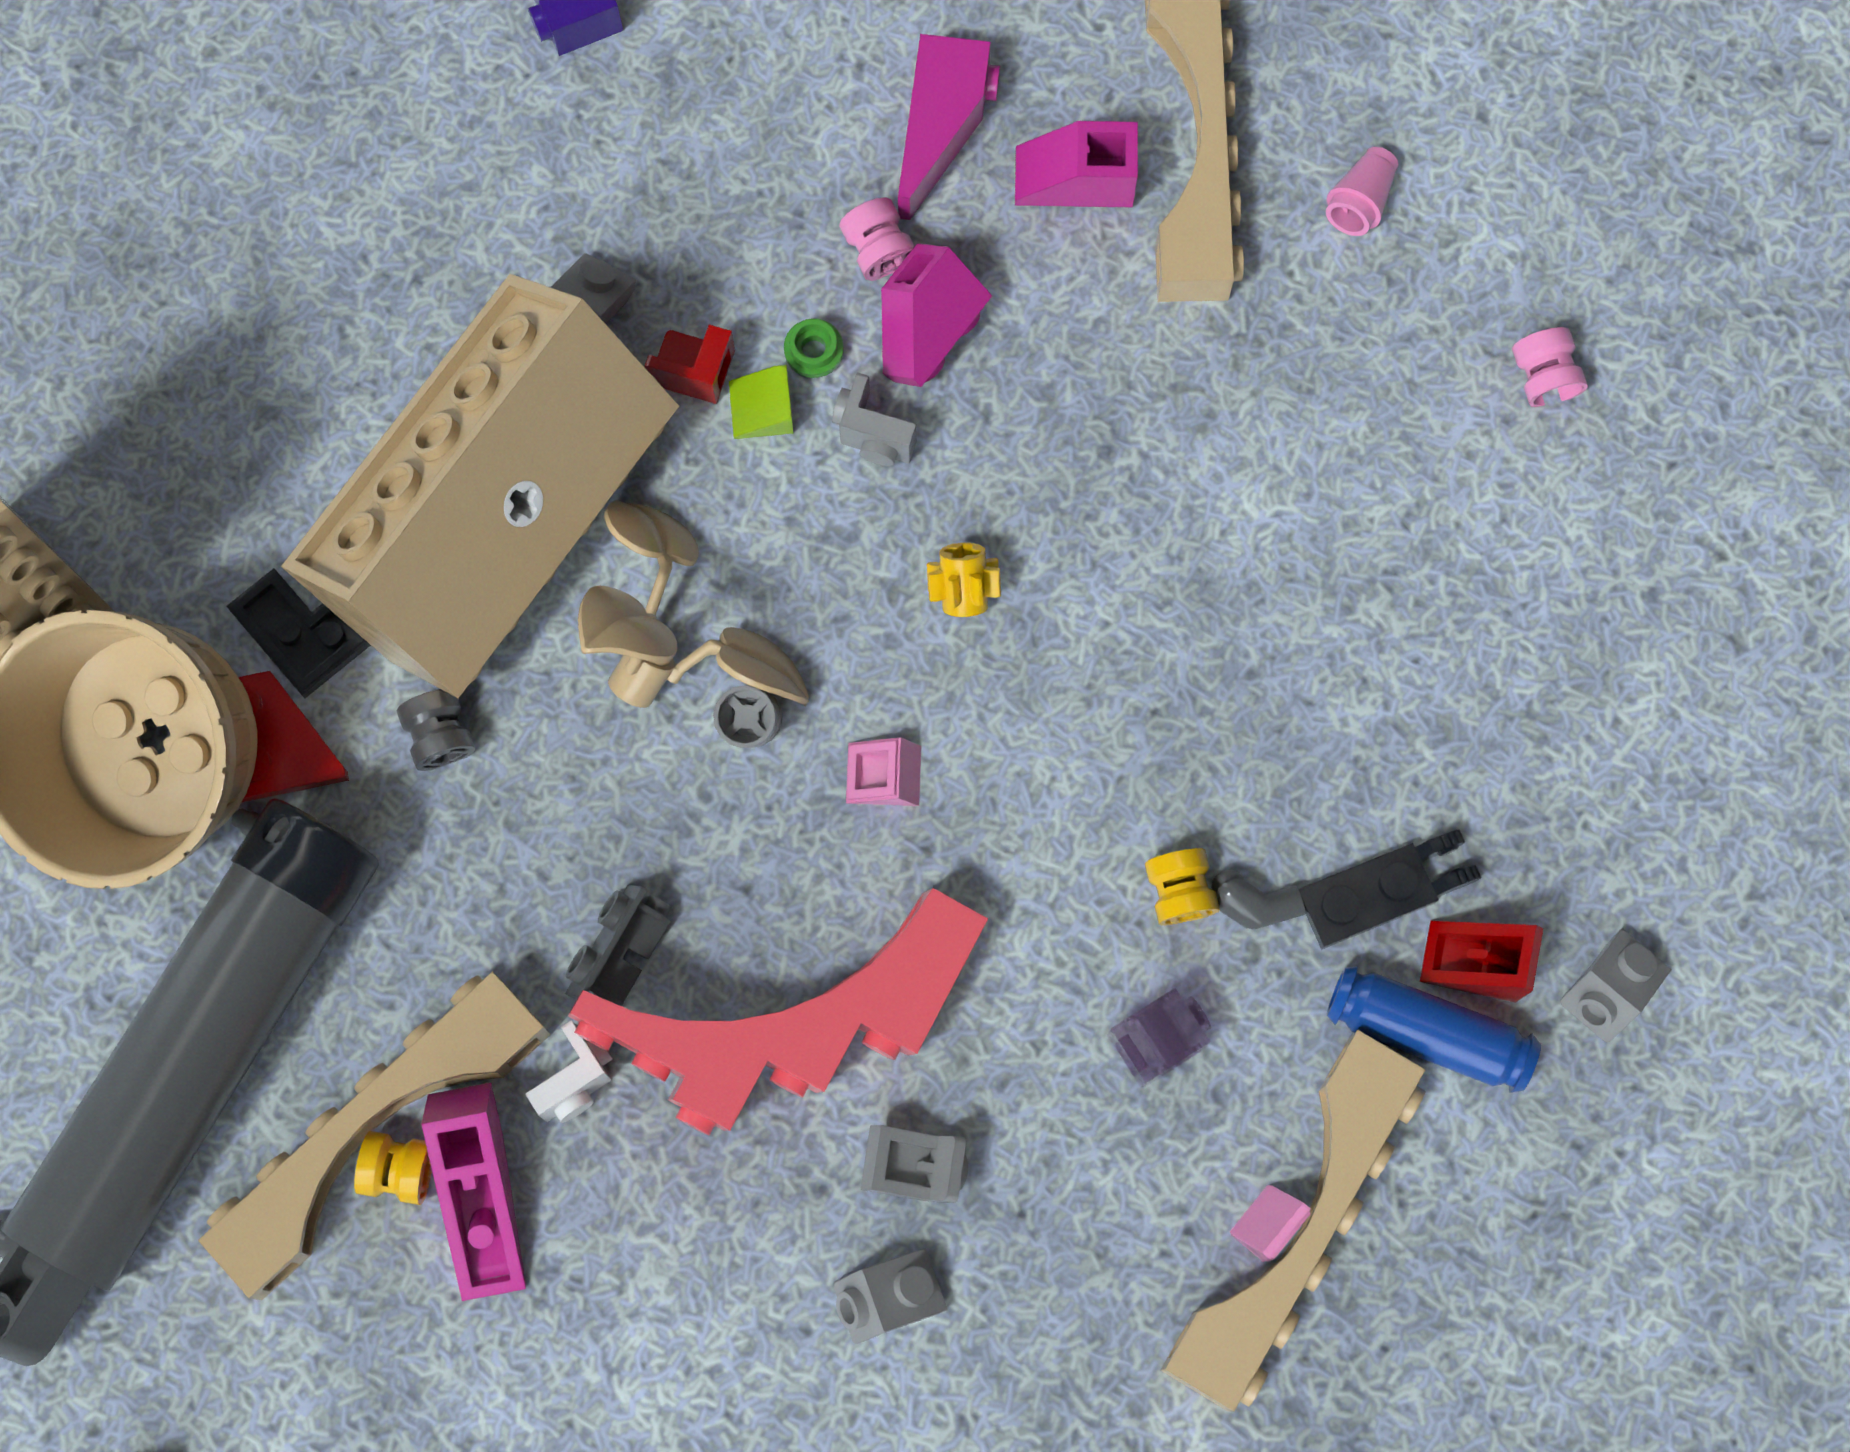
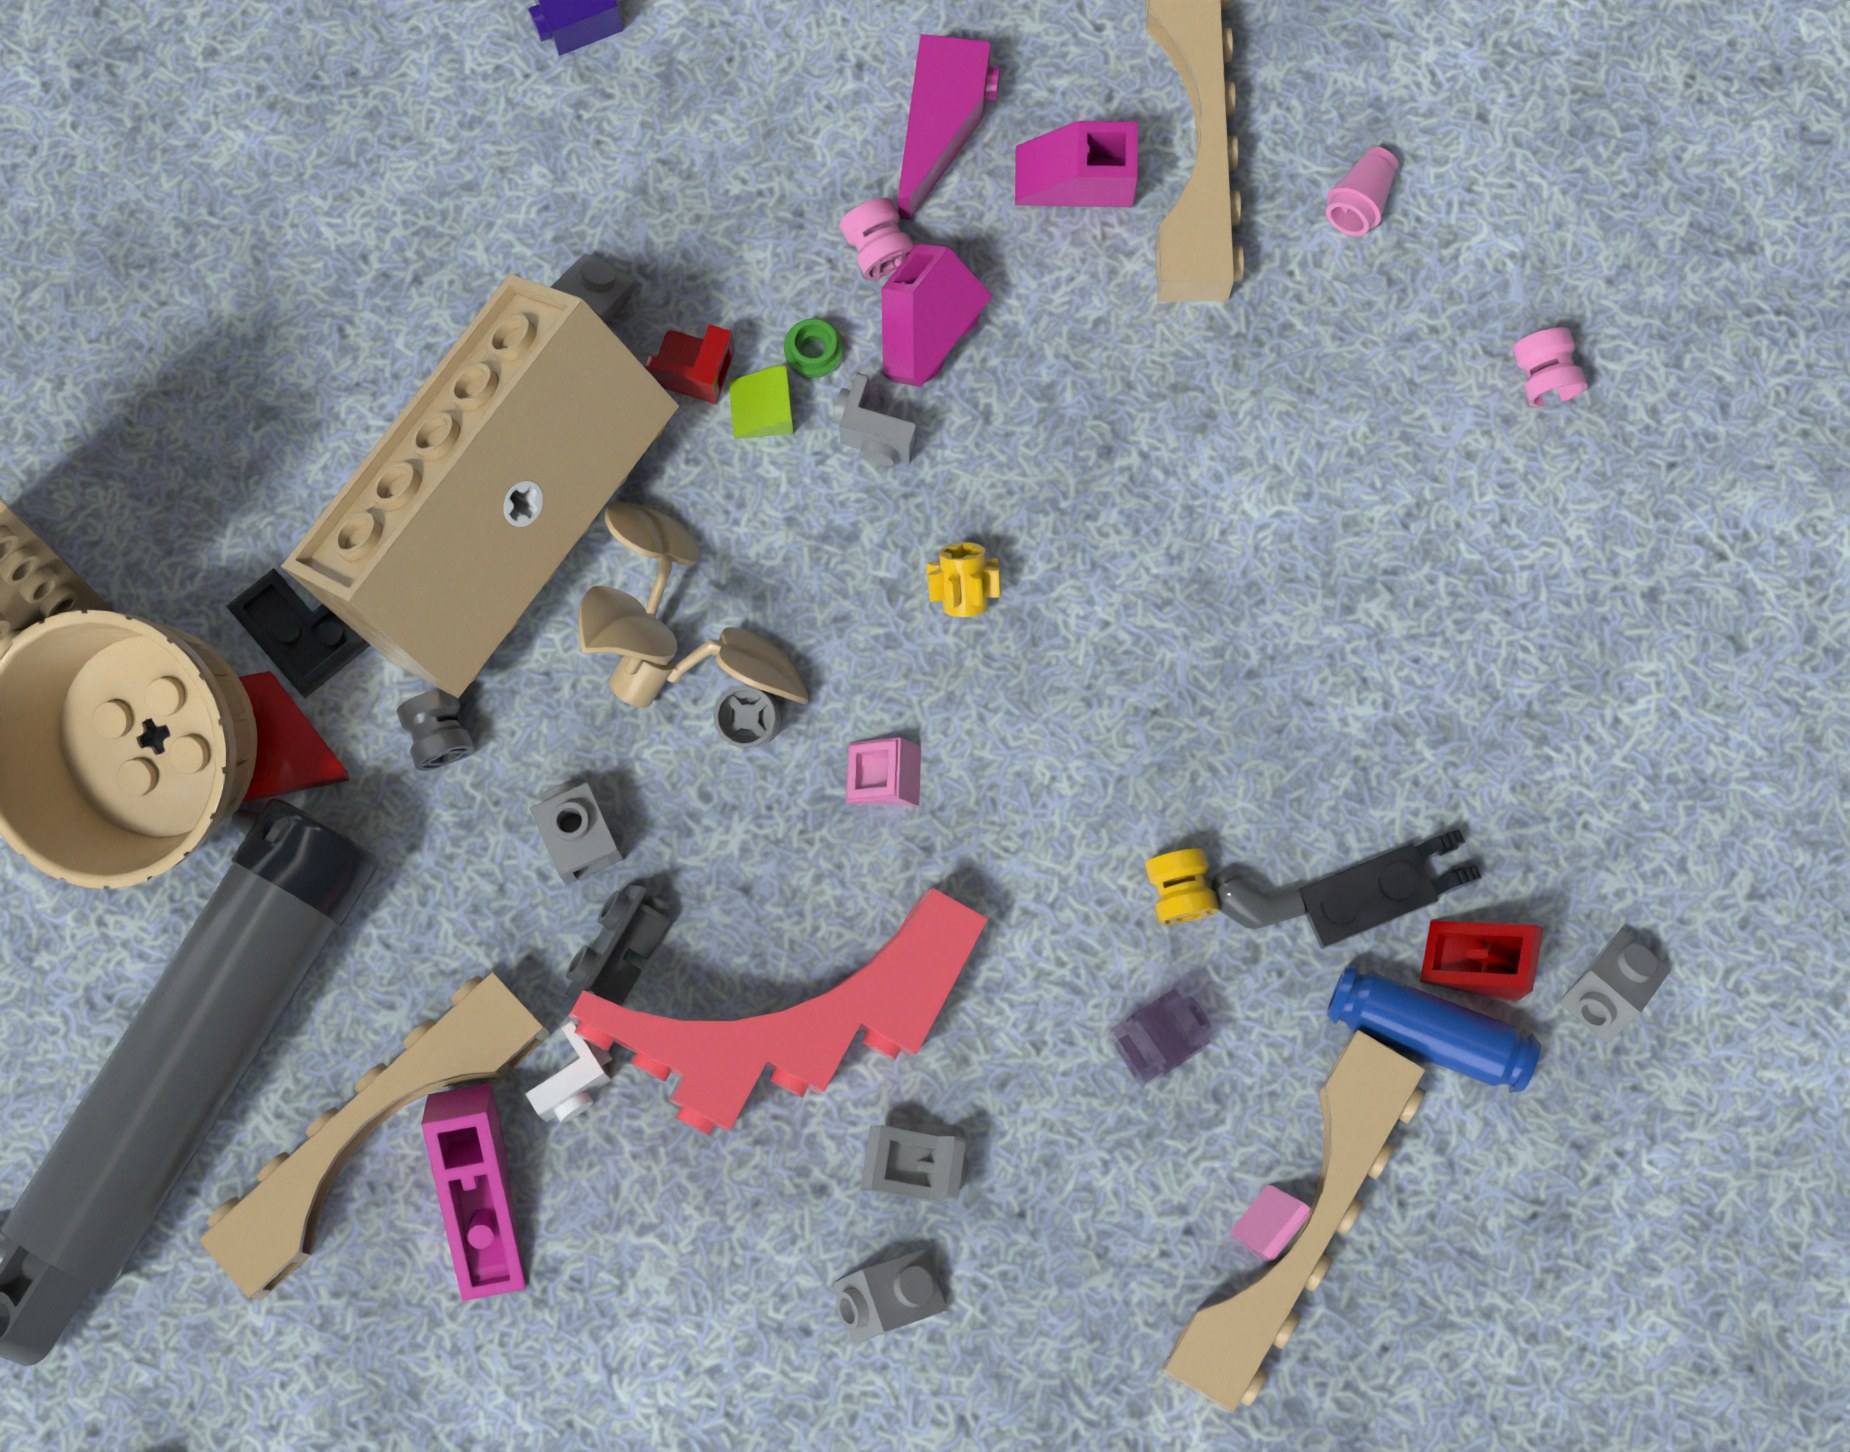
yellow wheel [354,1131,432,1205] -> none
none -> light grey brick [530,782,623,886]

